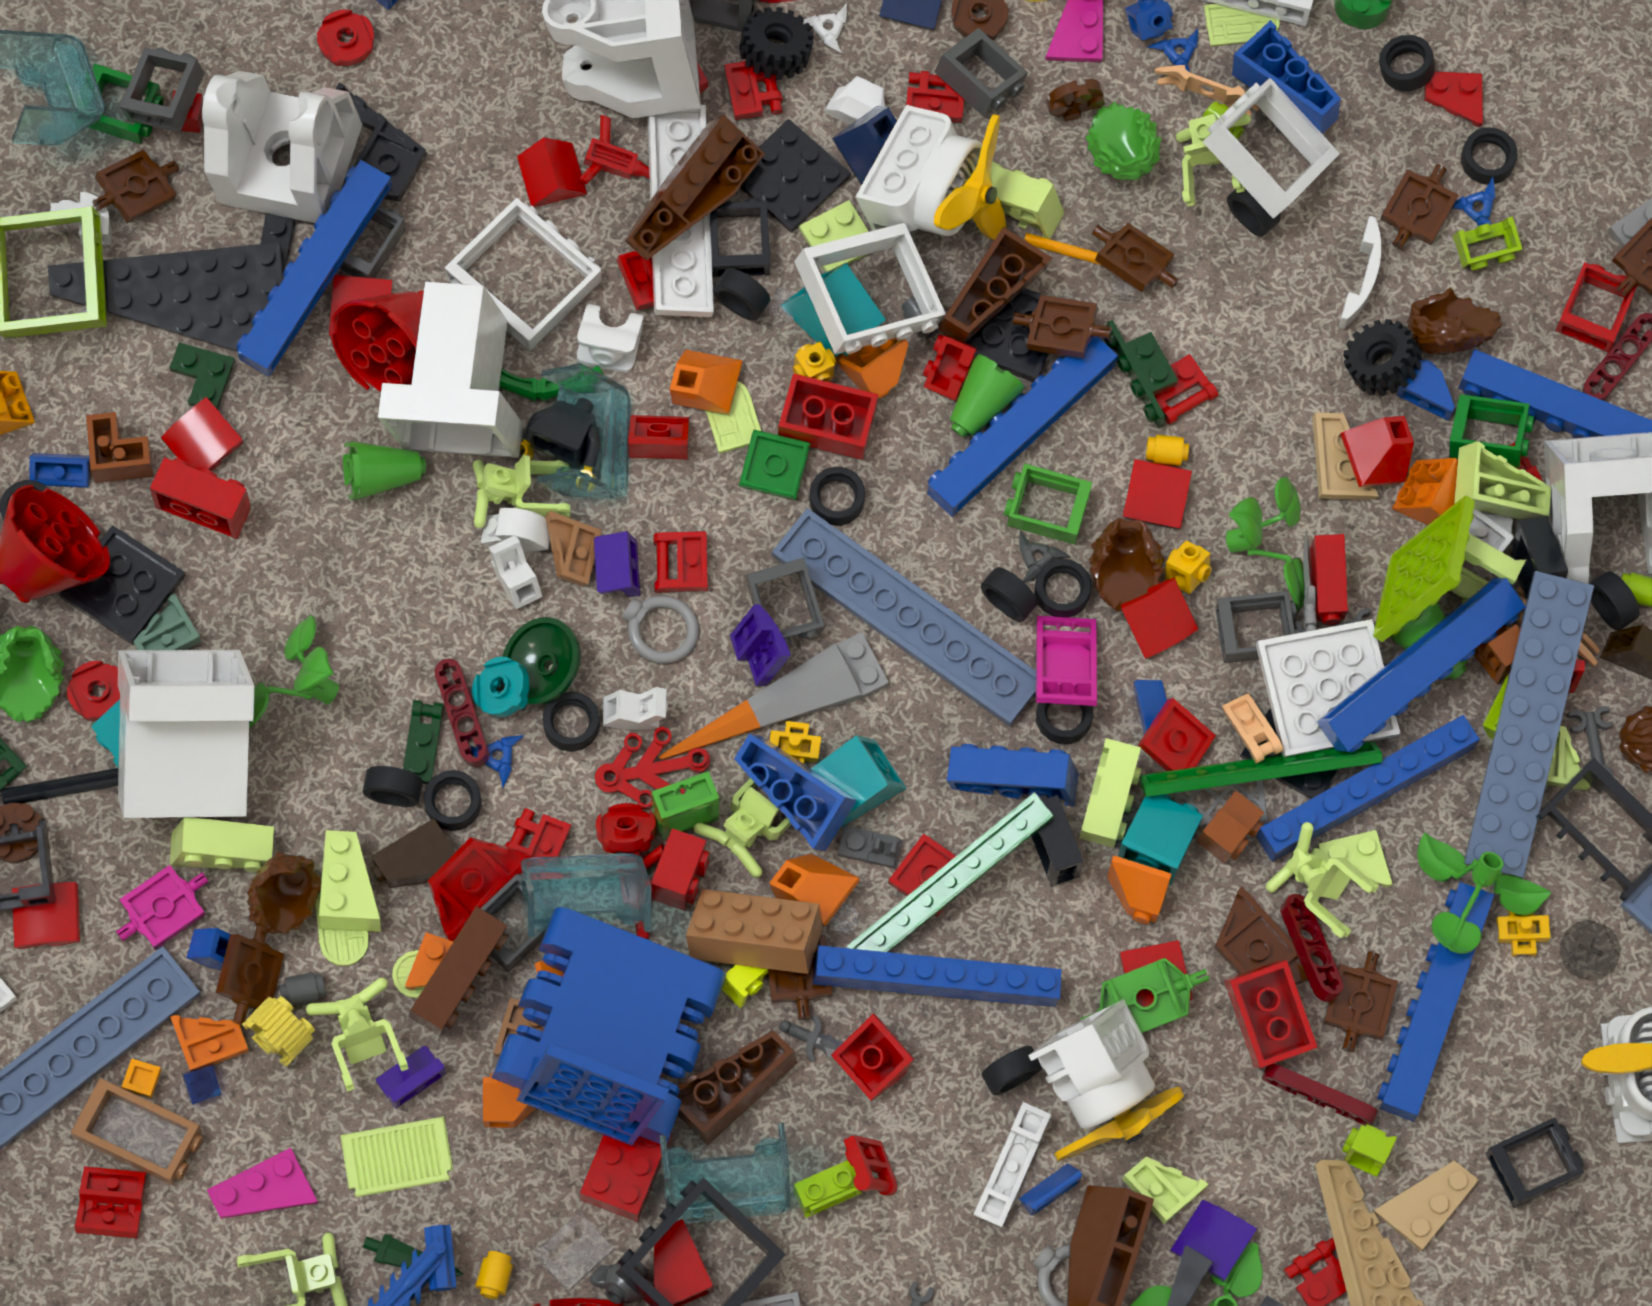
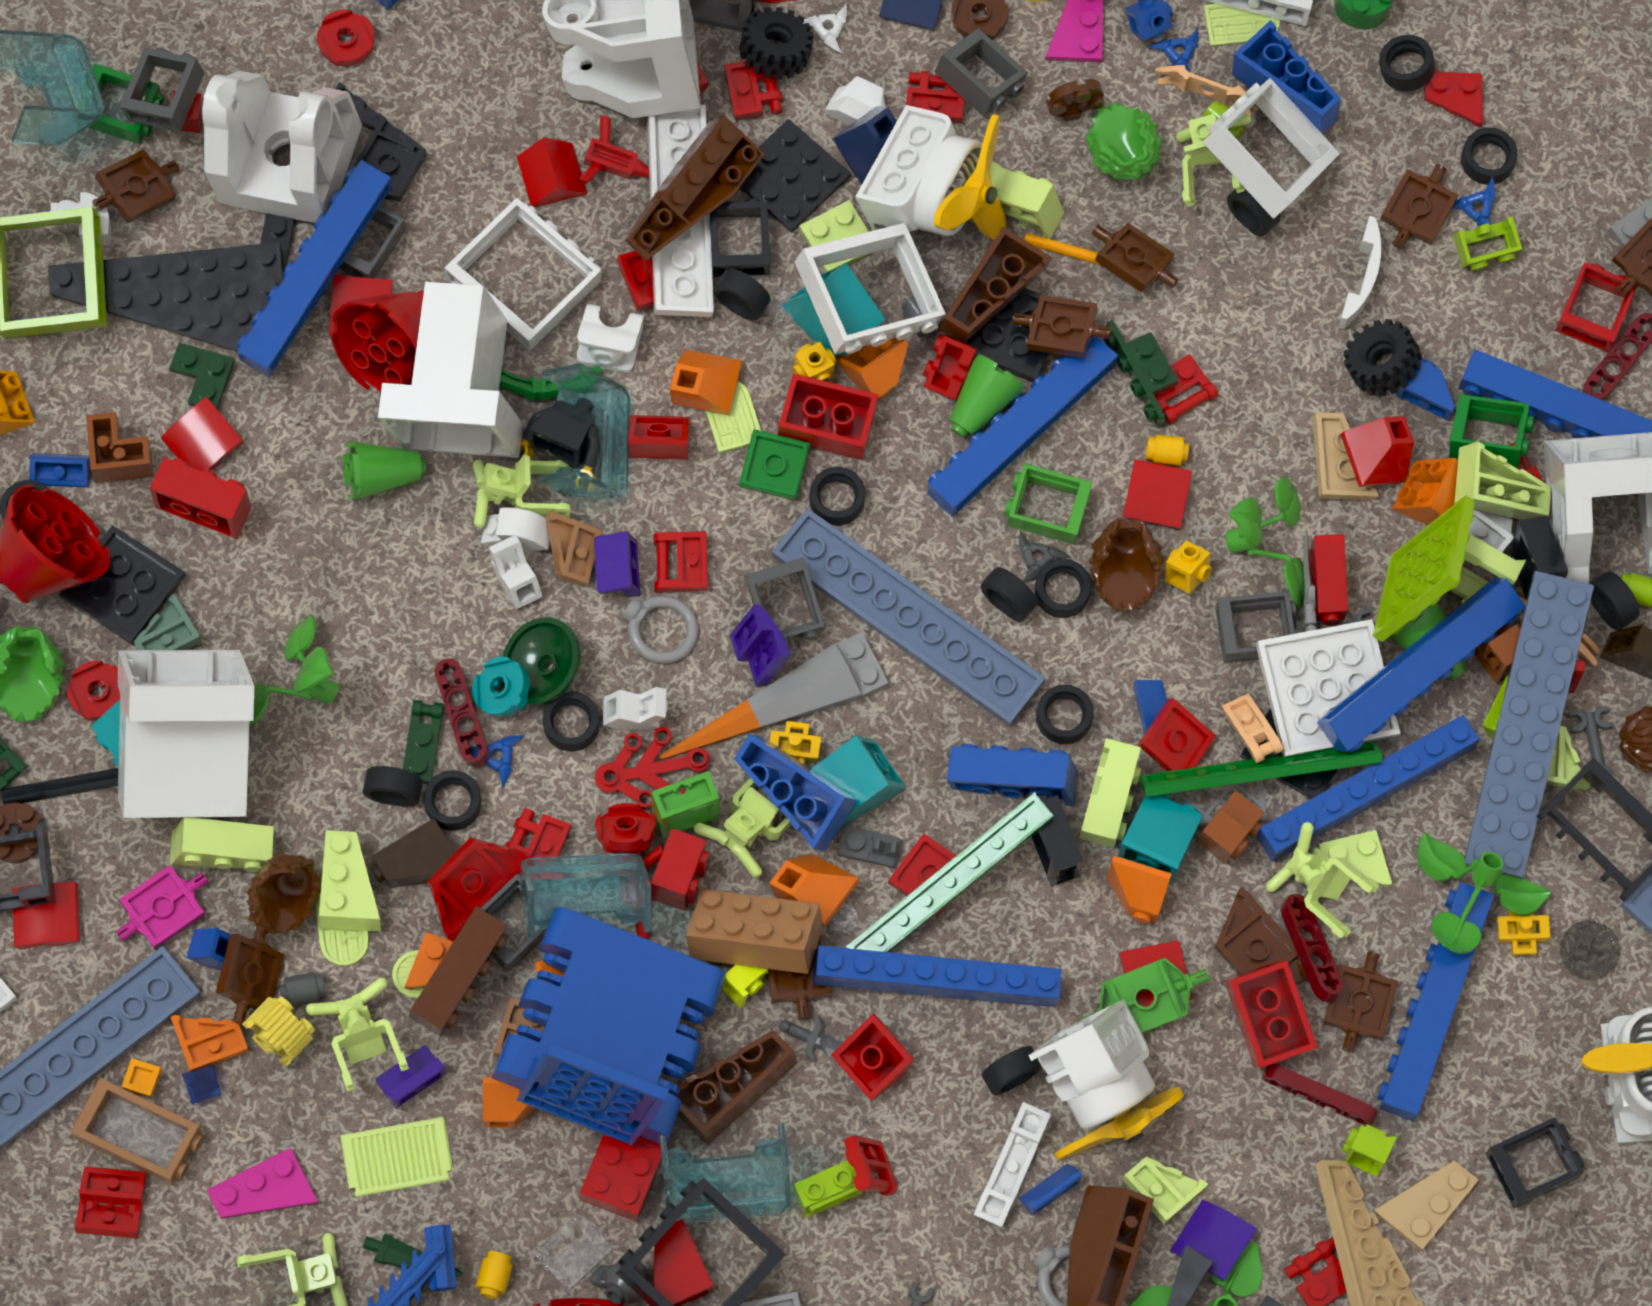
dark pink slope [1035,616,1097,706] -> none
red slope [1121,577,1198,659] -> none
reddish brown hair [1407,287,1502,355] -> none

